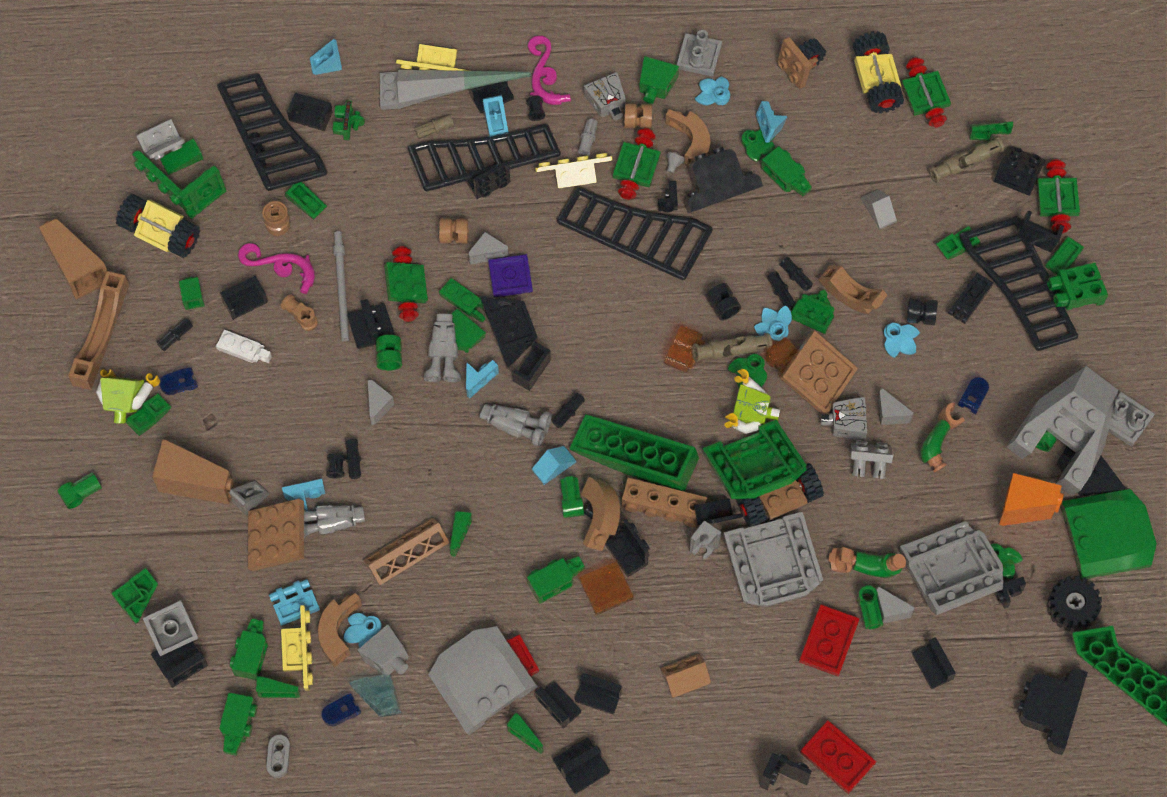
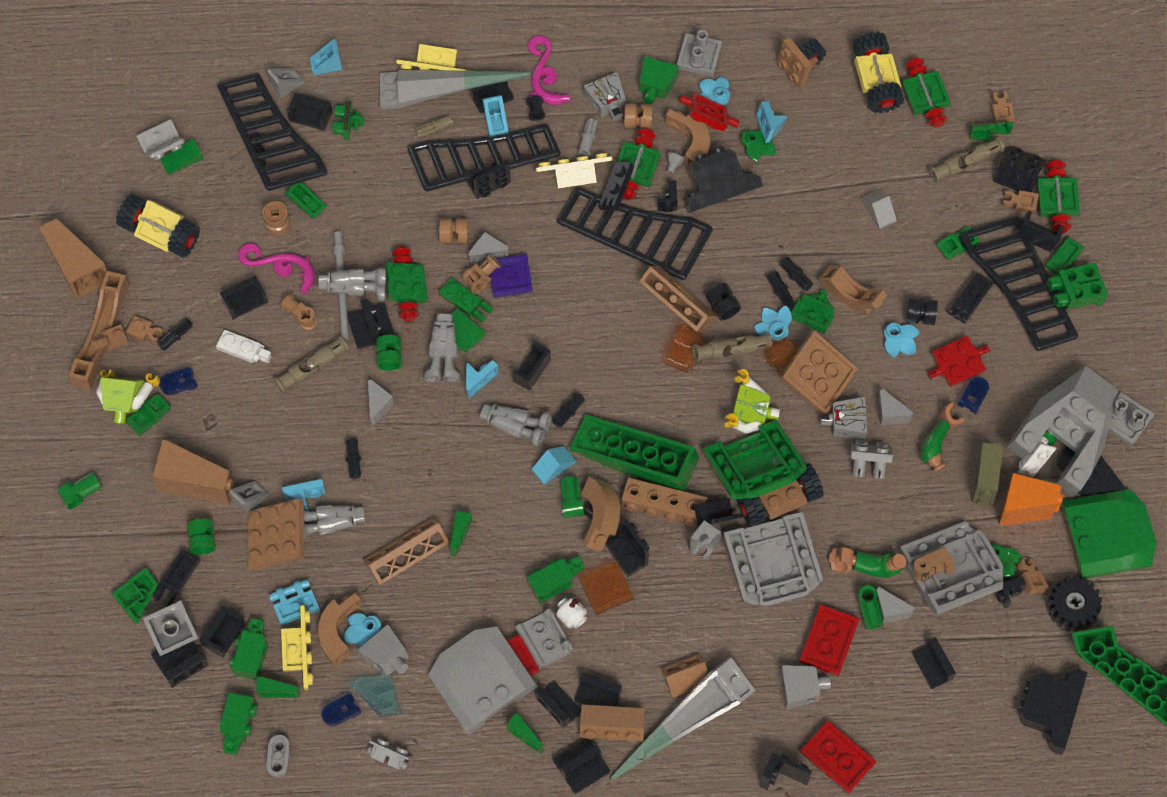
green bracket [132,151,226,219] -> none
green brick [179,277,205,310] -> none
black bush [326,453,345,479] -> none
black wing [480,296,538,369] -> none
green plate [728,354,767,388] -> none
green hinge [761,146,812,196] -> none
none -> medium nougat plate [92,324,128,350]
none -> medium nougat plate [126,316,164,344]
none -> black hinge [153,550,200,607]
none -> green wheel [187,519,216,555]
none -> black panel [200,605,246,658]
none -> light grey slope [267,68,305,98]
none -> dark tan piece [273,336,349,393]
none -> light grey piece [318,267,386,301]
none -> light grey hinge [367,738,413,771]
none -> medium nougat connector [462,254,501,294]
none -> light grey piece [515,607,573,670]
none -> white head [557,598,587,629]
none -> medium nougat brick [580,705,645,742]
none -> black hinge [599,162,635,211]
none -> light grey plate [609,657,756,779]
none -> medium nougat brick [639,266,717,332]
none -> red plate [678,92,740,132]
none -> light grey torso [781,665,831,710]
none -> medium nougat leg [914,547,954,582]
none -> red plate [927,335,991,388]
none -> olive brick [972,442,1003,507]
none -> medium nougat plate [992,91,1015,123]
none -> medium nougat plate [1003,190,1039,214]
none -> medium nougat plate [1017,559,1049,594]
none -> white hinge [1018,437,1057,477]

